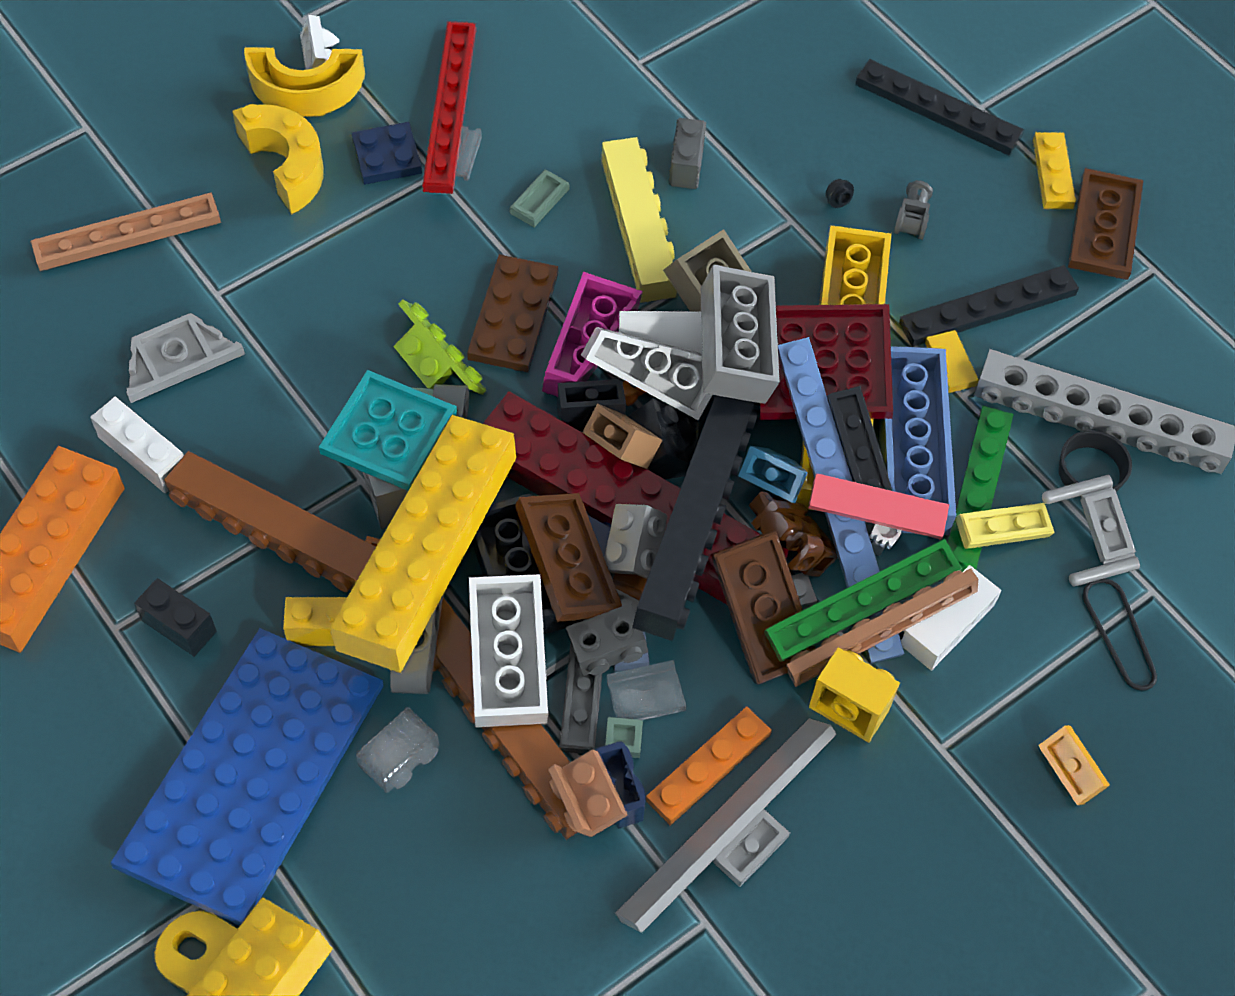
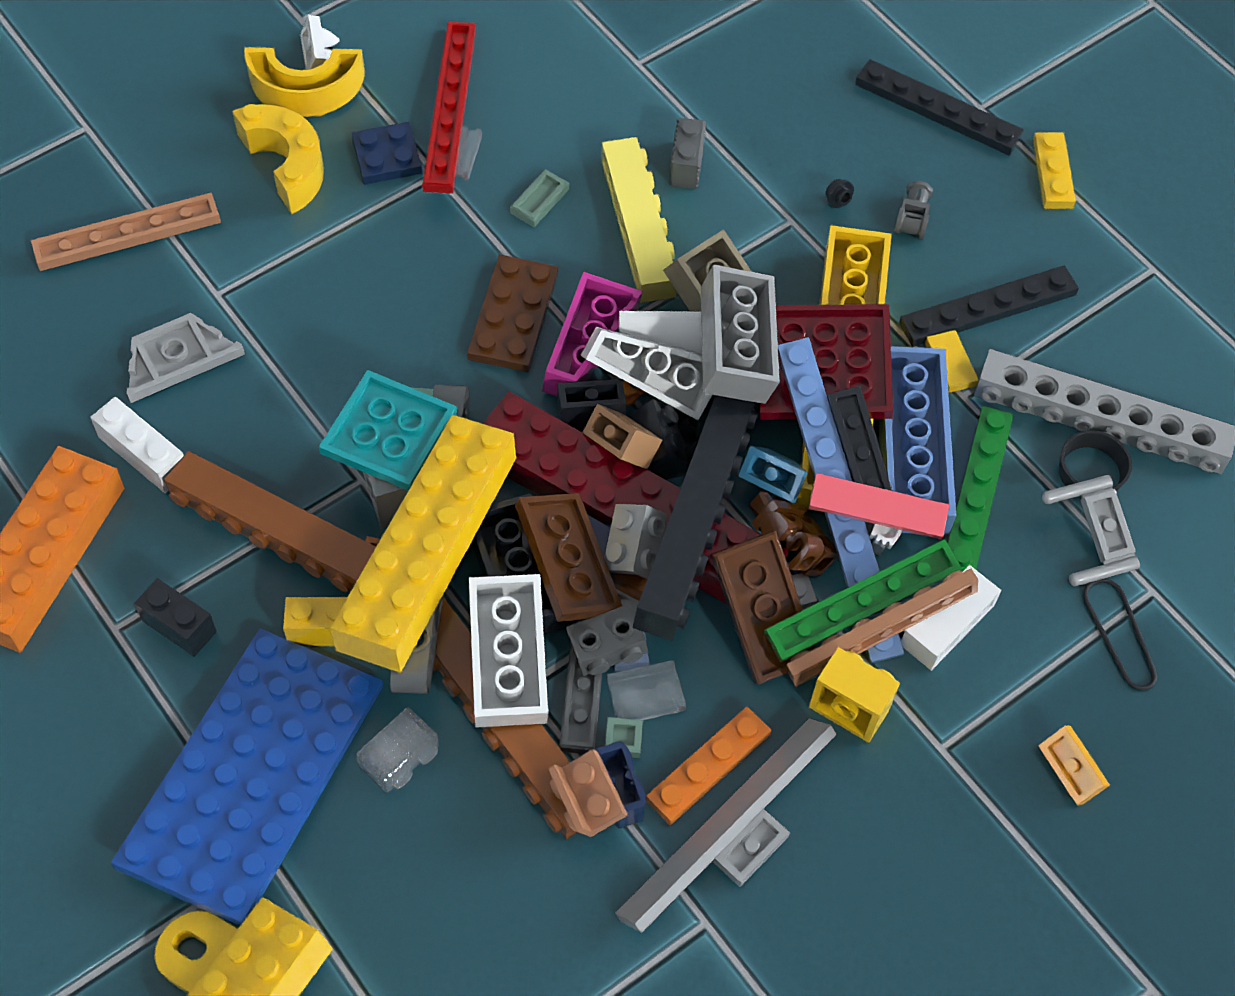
lime bracket [393,299,487,395] -> none
light yellow tile [955,503,1055,549] -> none
reddish brown plate [1068,168,1144,280] -> none

